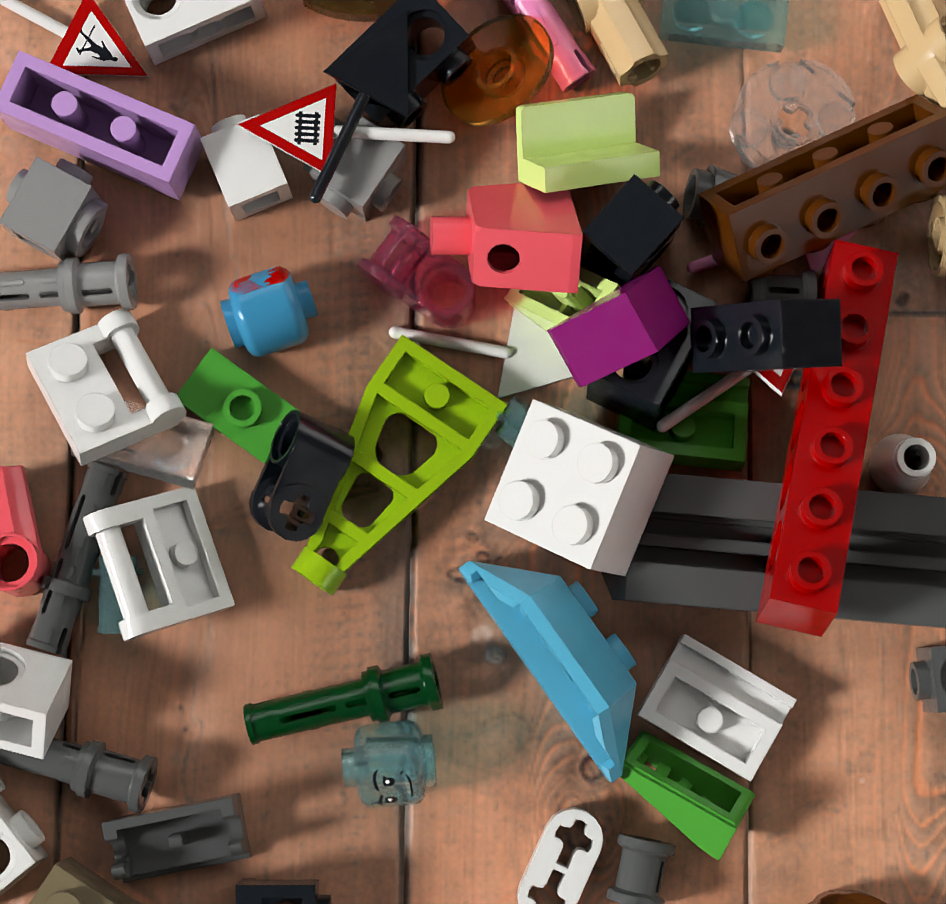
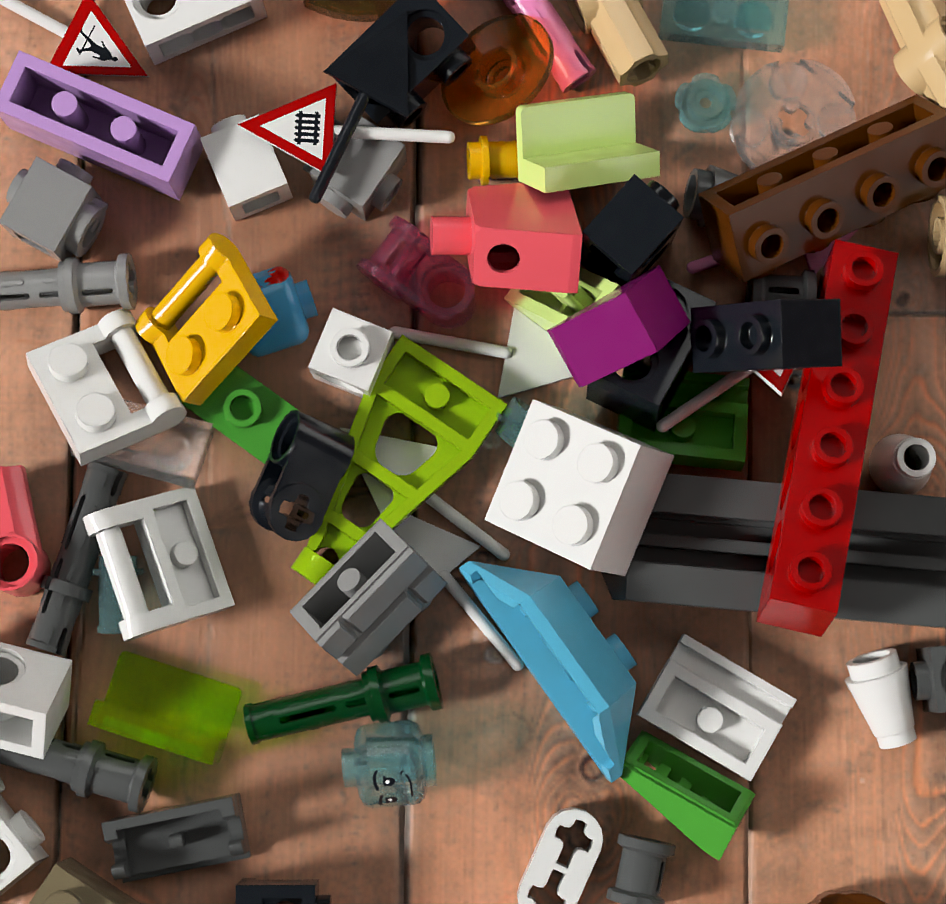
none -> clear neon green panel [87,651,242,765]
none -> yellow plate [135,233,278,406]
none -> light grey brick [290,518,448,676]
none -> white brick [308,308,395,398]
none -> white piece [340,427,510,561]
none -> white piece [394,515,524,671]
none -> yellow pin [466,135,518,186]
none -> clear light blue plate [674,73,736,133]
none -> white cone [845,648,917,749]

